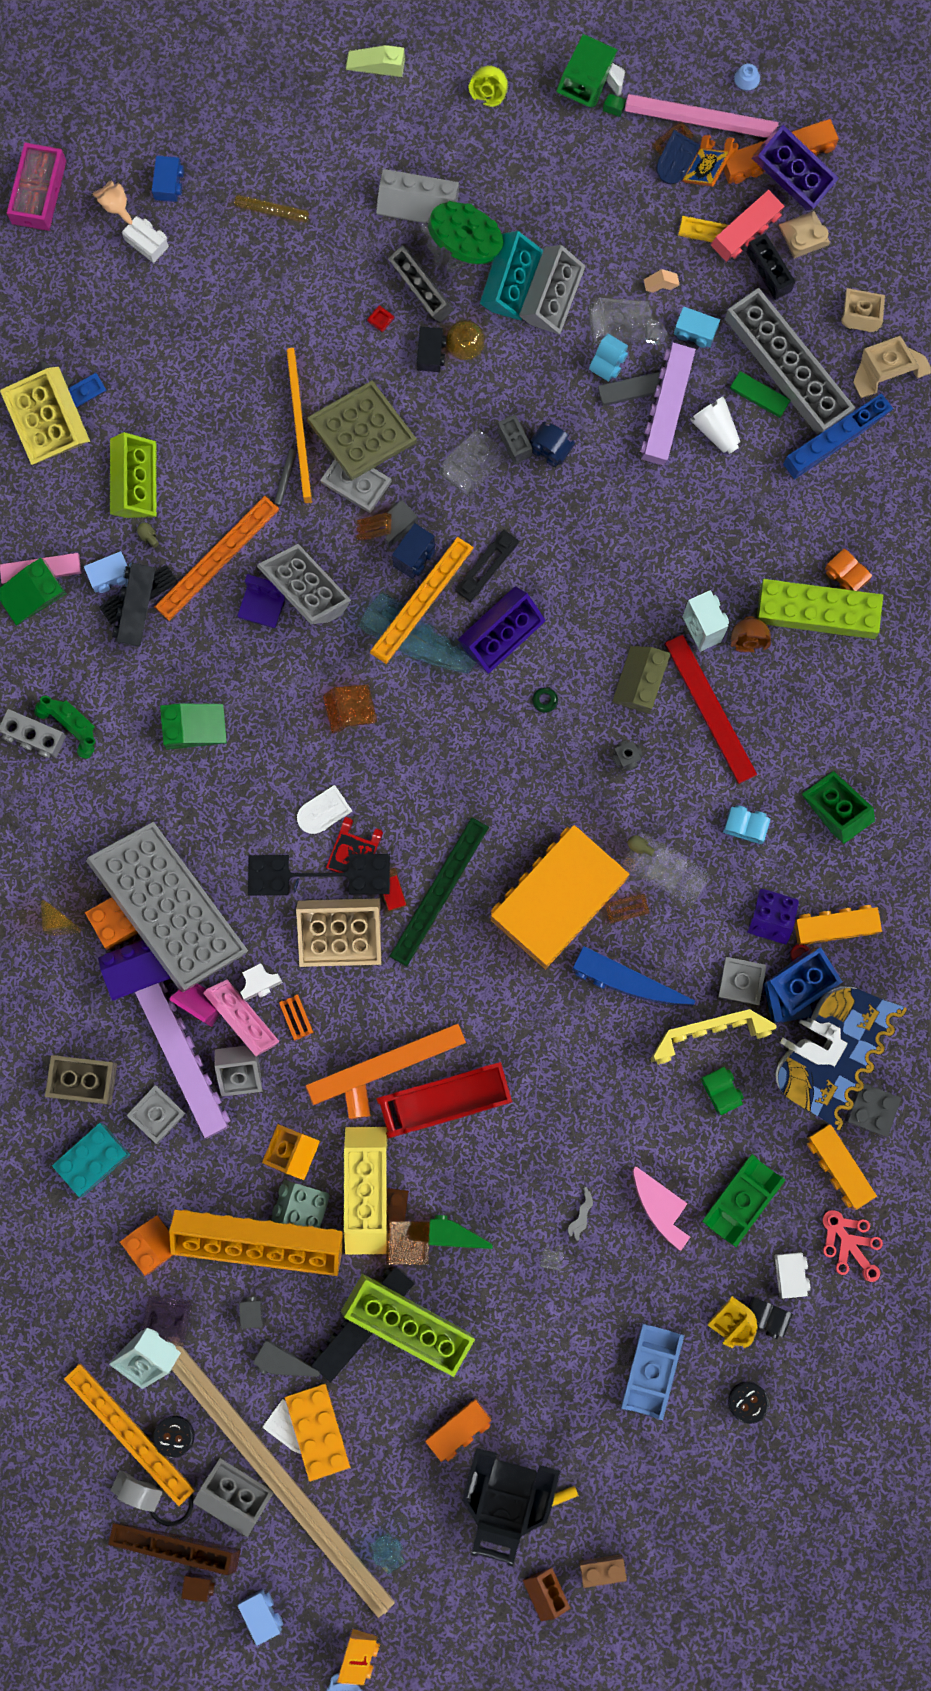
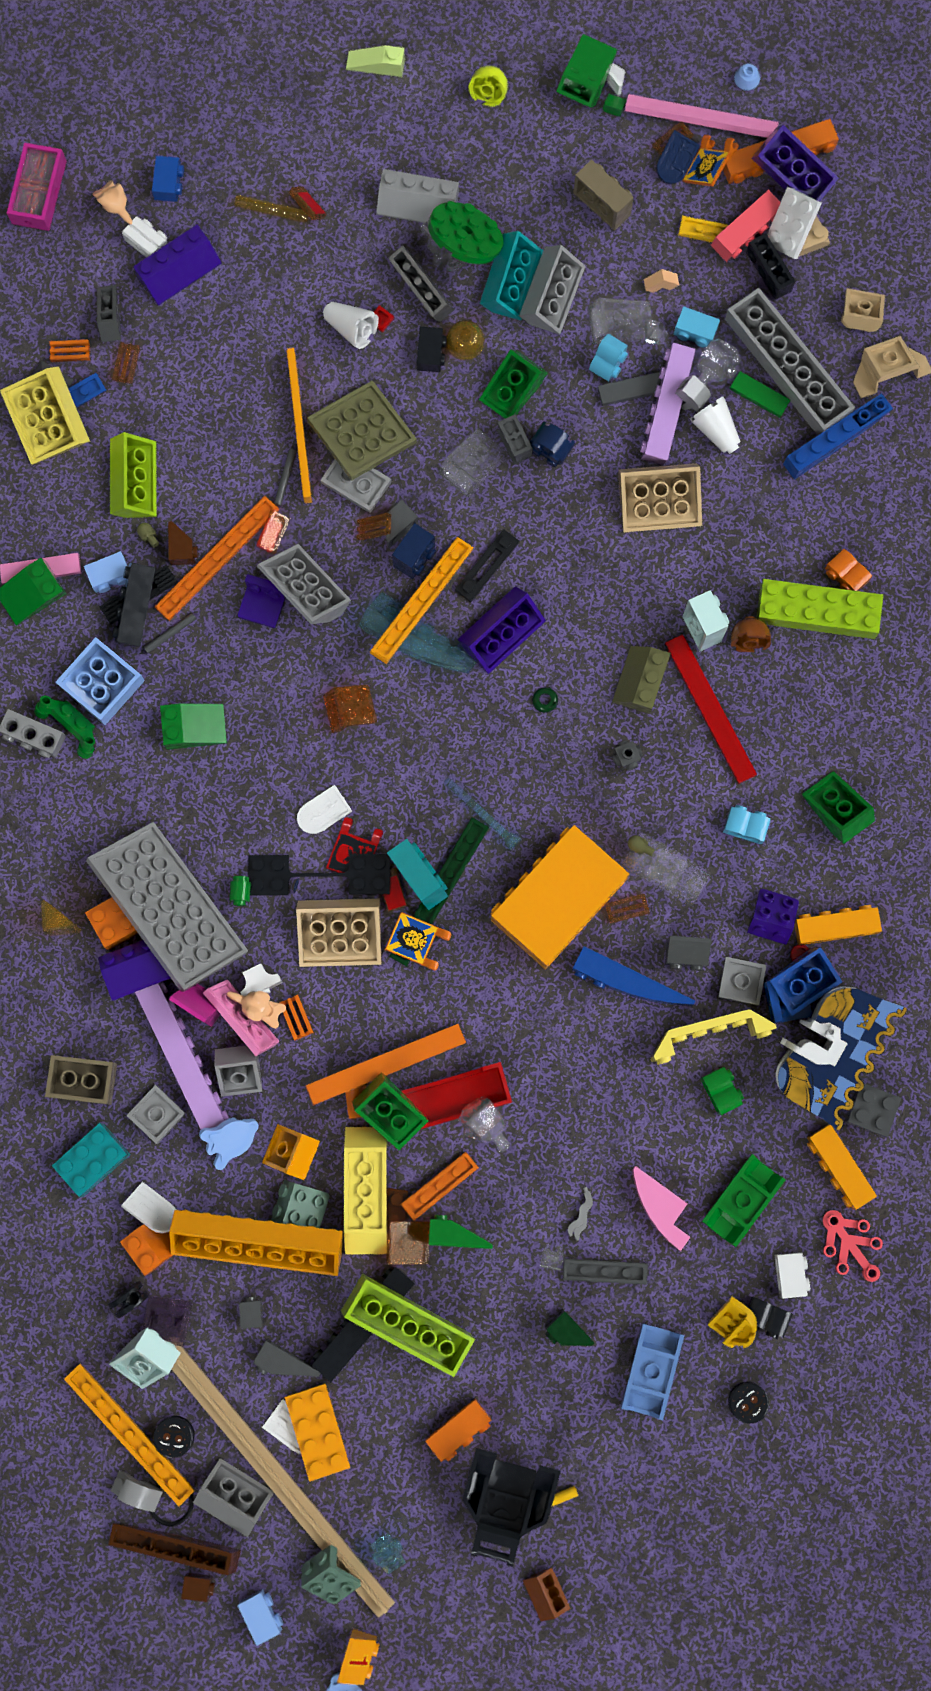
medium nougat brick [579,1554,627,1588] -> none
none -> orange tile [49,340,90,362]
none -> light blue slope [56,637,145,725]
none -> dark grey slope [97,285,121,342]
none -> black head [108,1281,149,1319]
none -> clear orange tile [112,342,140,384]
none -> white window [121,1182,176,1233]
none -> dark purple slope [133,224,222,306]
none -> dark grey bar [144,613,197,653]
none -> reddish brown slope [168,521,199,565]
none -> light blue tile [199,1118,258,1170]
none -> light nougat animal [227,991,286,1029]
none -> green brick [229,876,251,906]
none -> clear orange tile [256,510,290,555]
none -> clear orange tile [289,187,327,220]
none -> sand green bracket [301,1545,361,1604]
none -> white cone [323,302,378,349]
none -> green slope [352,1072,429,1150]
none -> flag [385,912,451,971]
none -> teal brick [387,839,448,910]
none -> orange tile [401,1152,479,1221]
none -> clear light blue piece [445,778,522,850]
none -> clear piece [458,1096,510,1152]
none -> green slope [479,349,548,419]
none -> dark green slope [545,1309,595,1346]
none -> dark grey tile [562,1258,648,1285]
none -> dark tan brick [574,160,633,231]
none -> tan slope [618,463,702,532]
none -> dark grey slope [665,936,712,971]
none -> light grey brick [675,375,711,413]
none -> clear piece [696,339,741,385]
none -> white plate [767,187,822,259]

